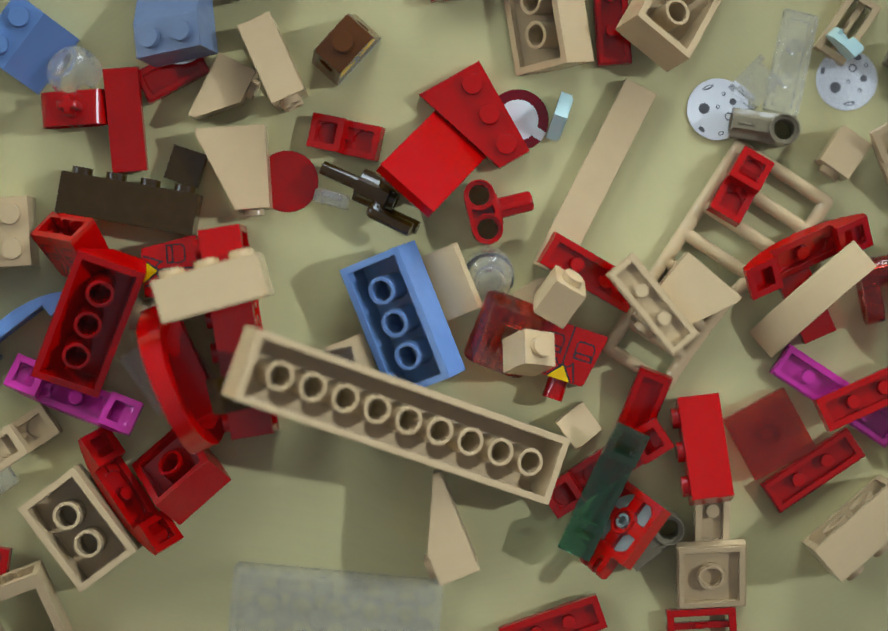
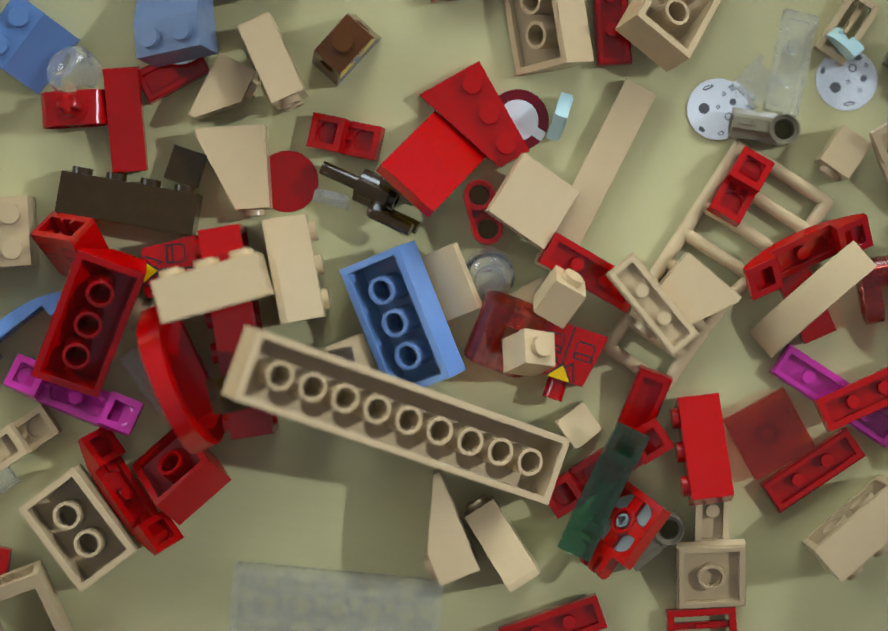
none -> tan slope [261,214,331,324]
none -> tan slope [464,495,540,593]
none -> tan tile [485,153,580,250]

